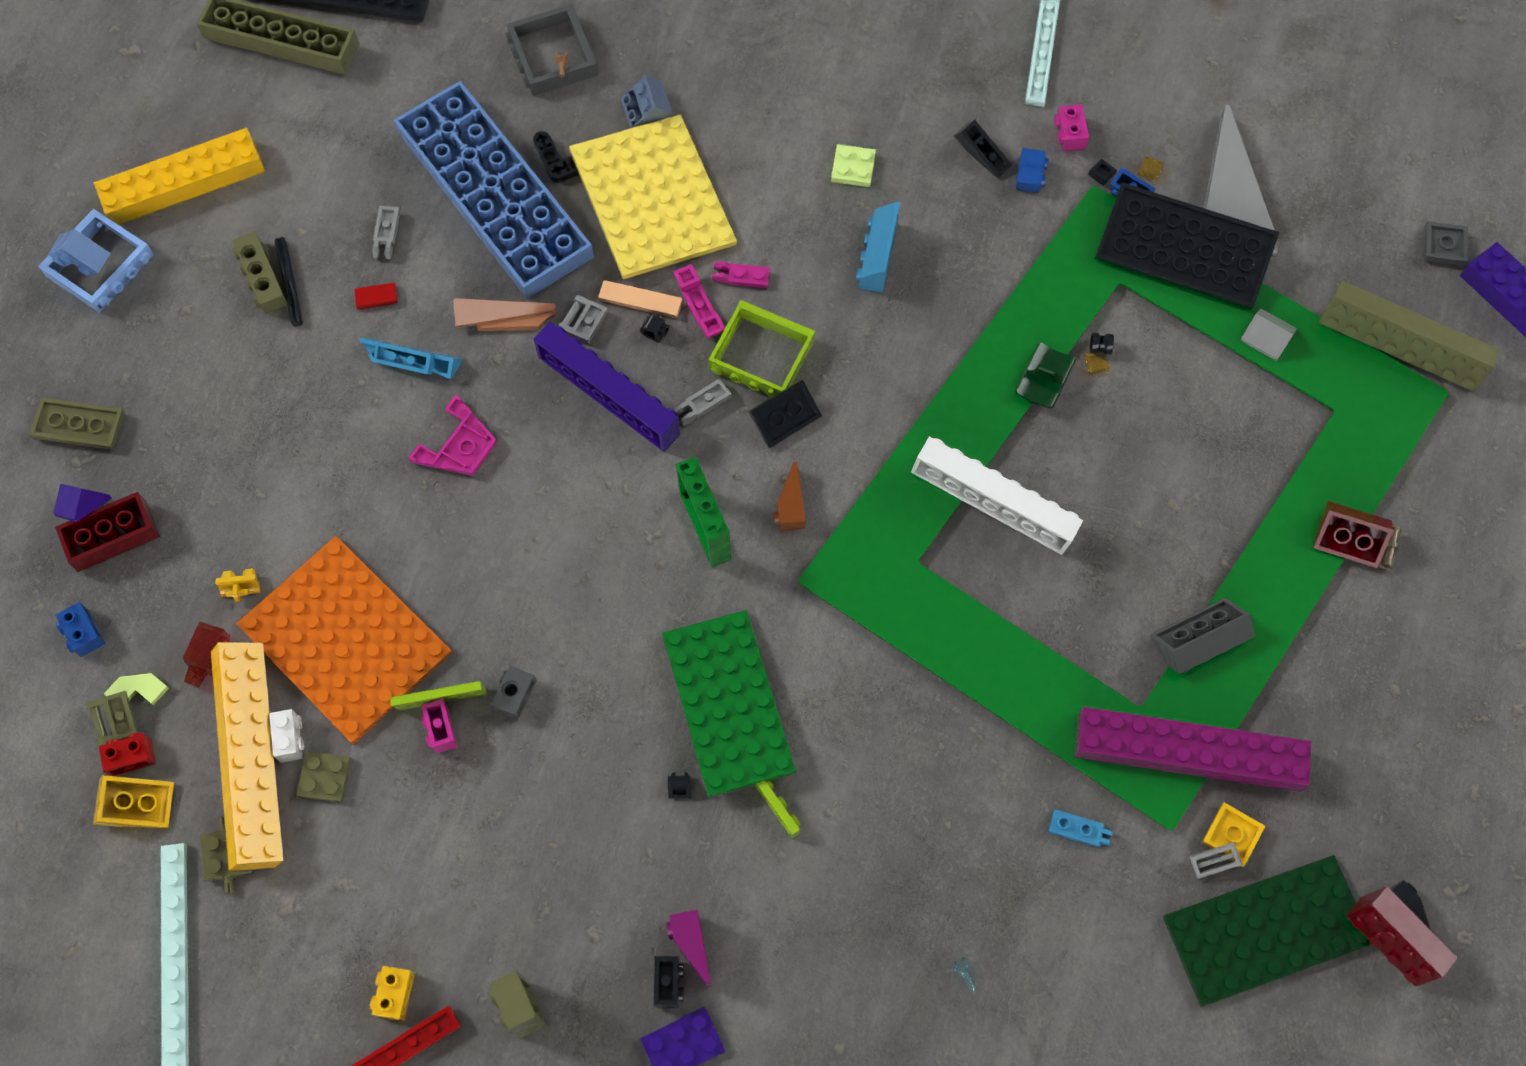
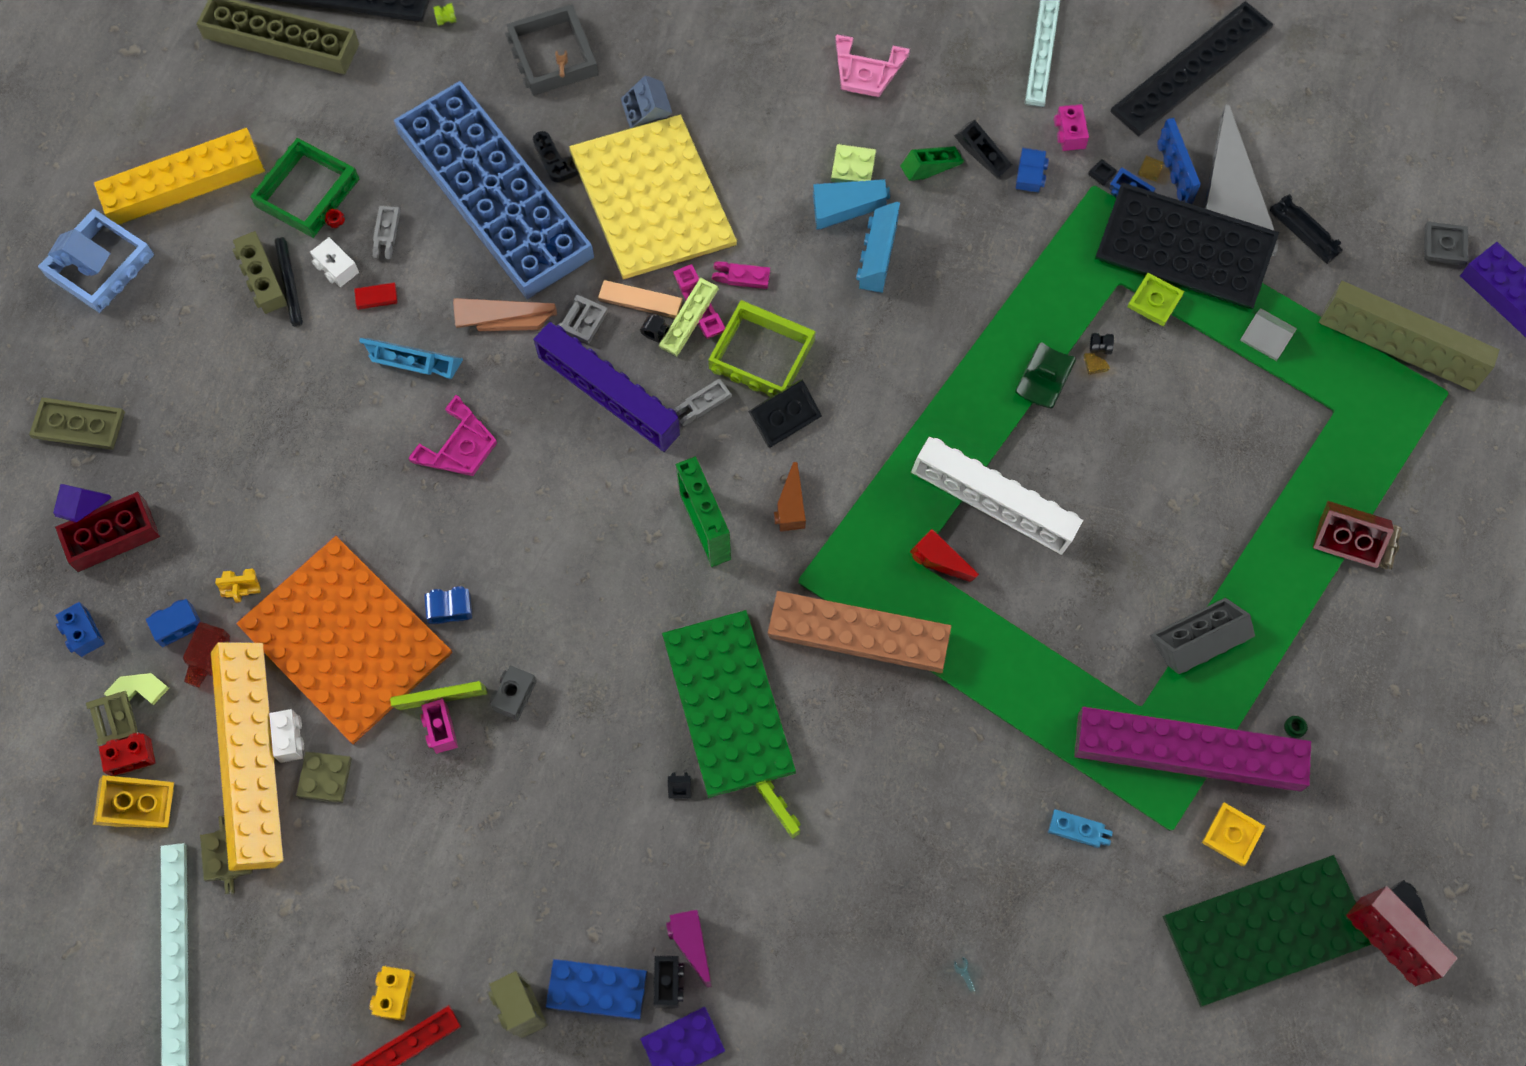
light grey tile [1189,842,1242,879] -> none
none -> blue brick [146,599,203,648]
none -> green window [250,138,360,238]
none -> white brick [310,237,359,287]
none -> red plate [325,209,345,228]
none -> blue brick [424,586,472,624]
none -> lime wheel [433,3,457,26]
none -> blue plate [546,959,647,1020]
none -> yellowish green tile [659,278,719,357]
none -> nougat brick [768,591,952,673]
none -> dark azure slope [813,179,890,229]
none -> bright pink wing [836,34,910,97]
none -> green slope [900,146,964,181]
none -> red slope [910,529,979,582]
none -> black plate [1111,1,1274,137]
none -> lime plate [1127,273,1184,327]
none -> blue plate [1157,118,1201,204]
none -> black piece [1269,194,1343,264]
none -> dark green plate [1284,716,1308,738]

